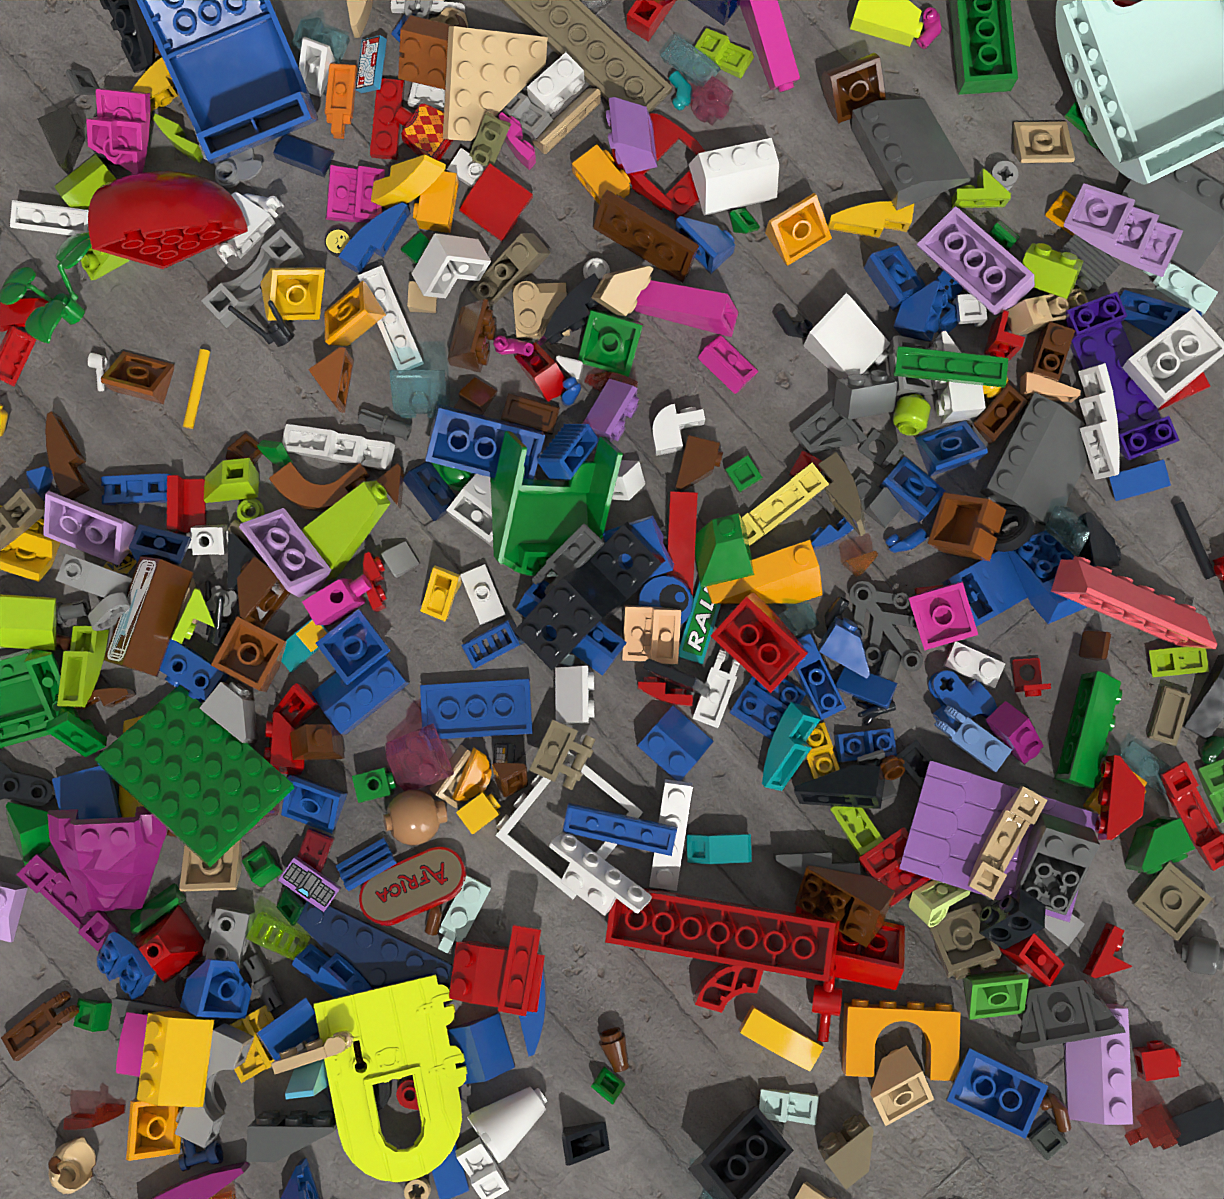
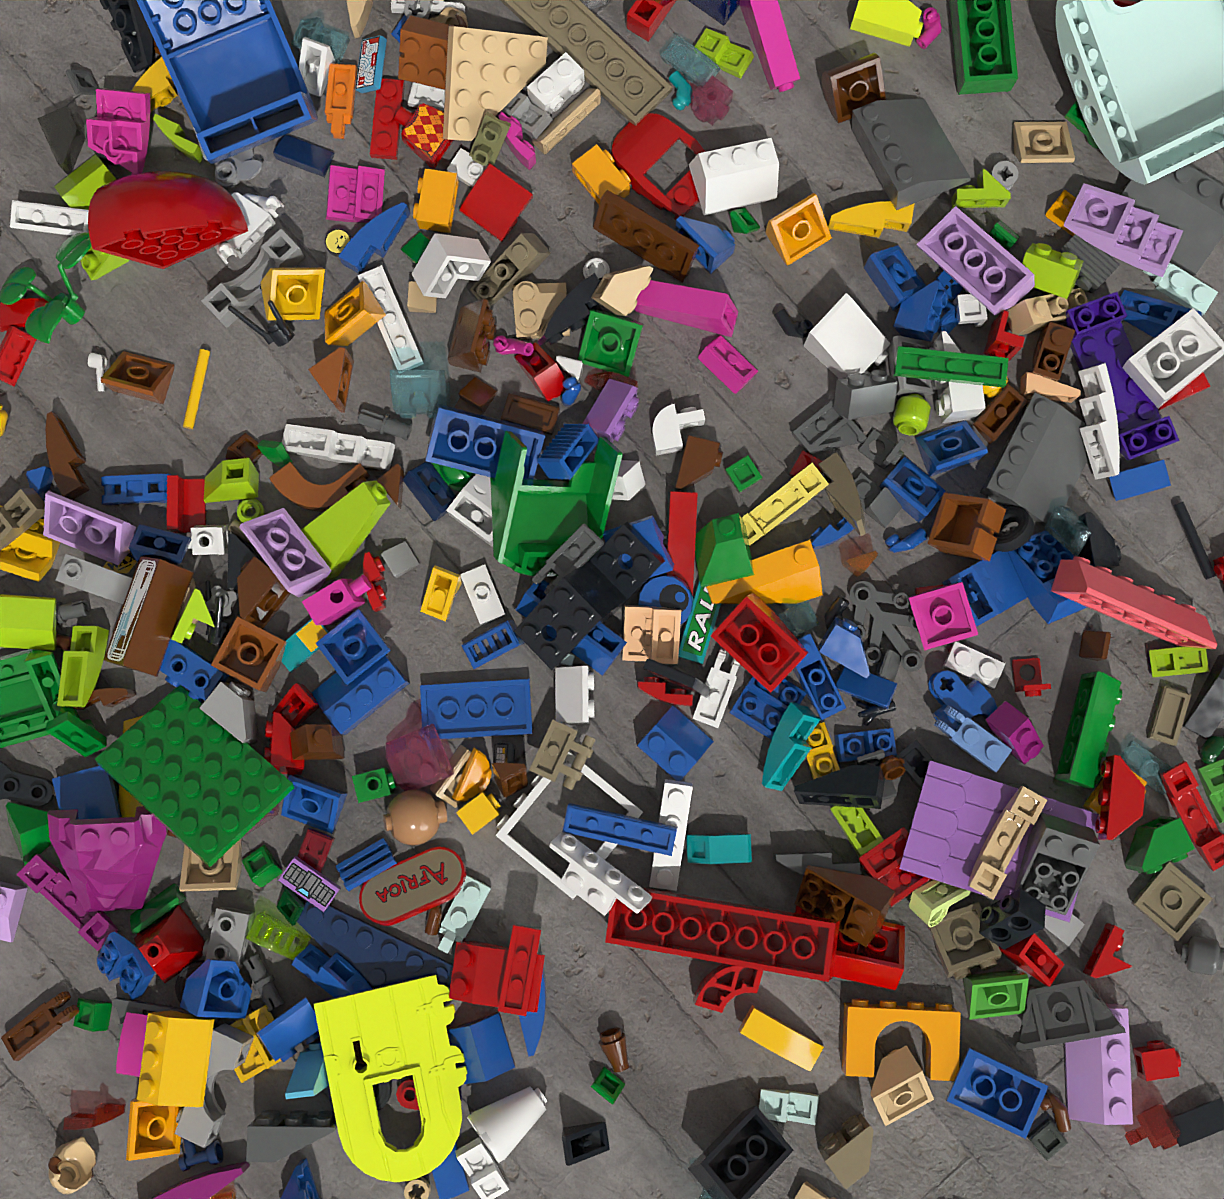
light grey beam [88,593,130,631] -> none
tan hinge [271,1030,354,1074] -> none
yellow slope [371,155,446,209] -> none
medium lavender slope [606,97,657,174] -> none
red piece [812,964,843,1042] -> none

